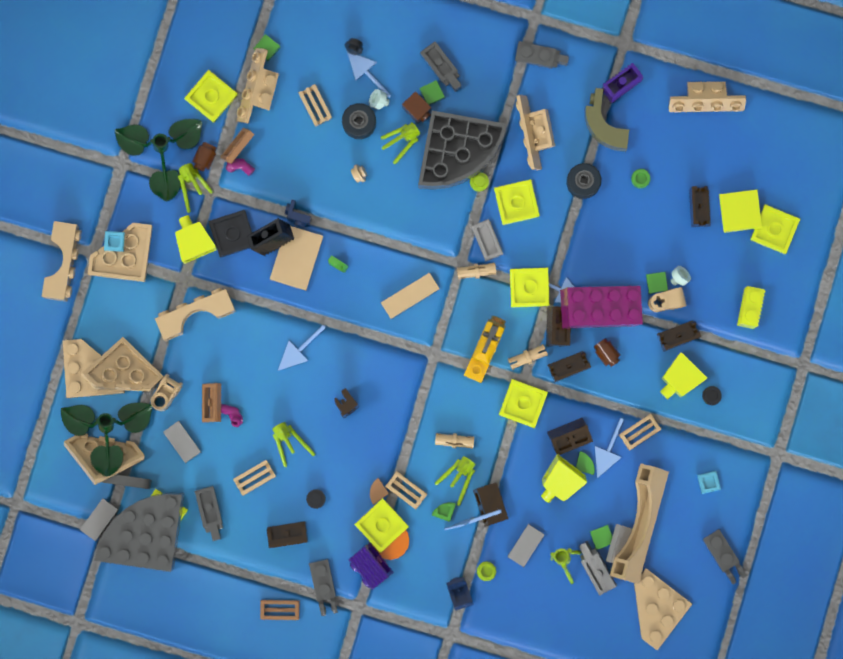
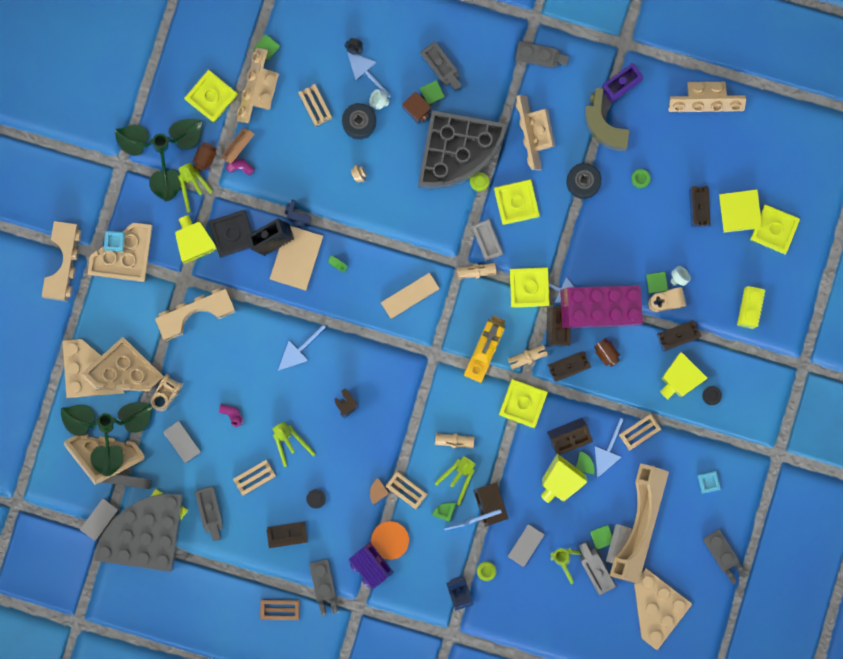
medium nougat tile [202,383,221,422] -> none
neon yellow tile [354,498,409,553] -> none
lime plant [381,122,420,164] -> none

